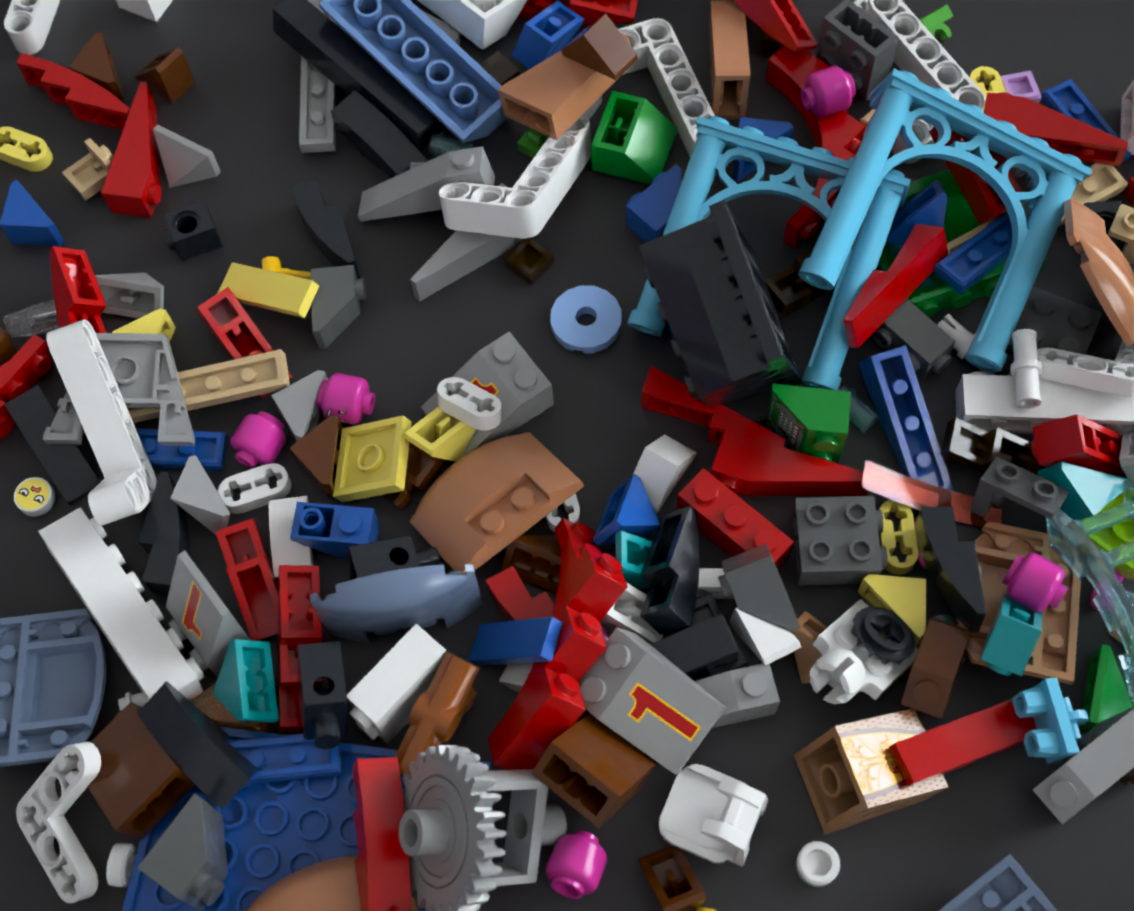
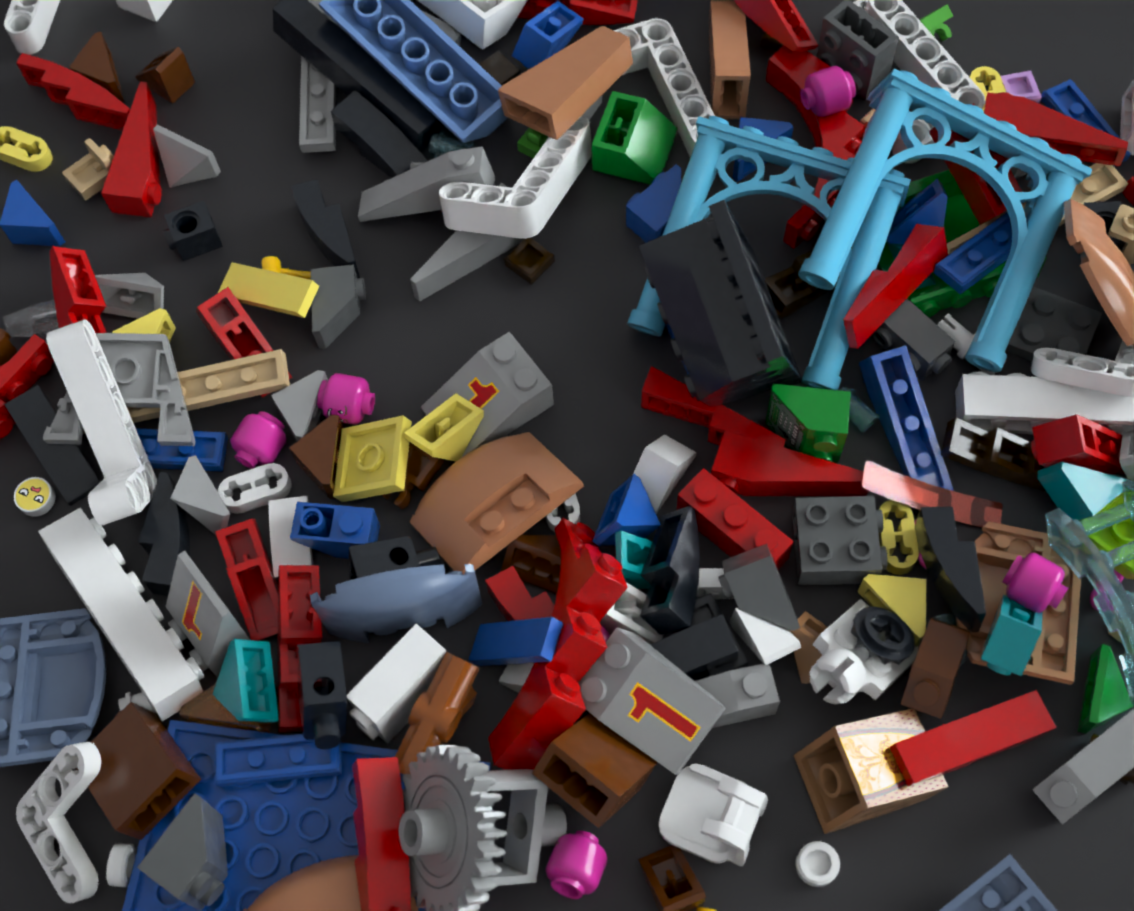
black slope [137,681,257,809] -> none
white beam [437,377,502,431] -> none
light blue tile [550,285,622,354] -> none
reddish brown slope [562,14,638,80] -> none
dark grey bracket [970,456,1069,519] -> none
white pin [1010,329,1043,409] -> none
medium azure hips [1012,678,1089,765] -> none

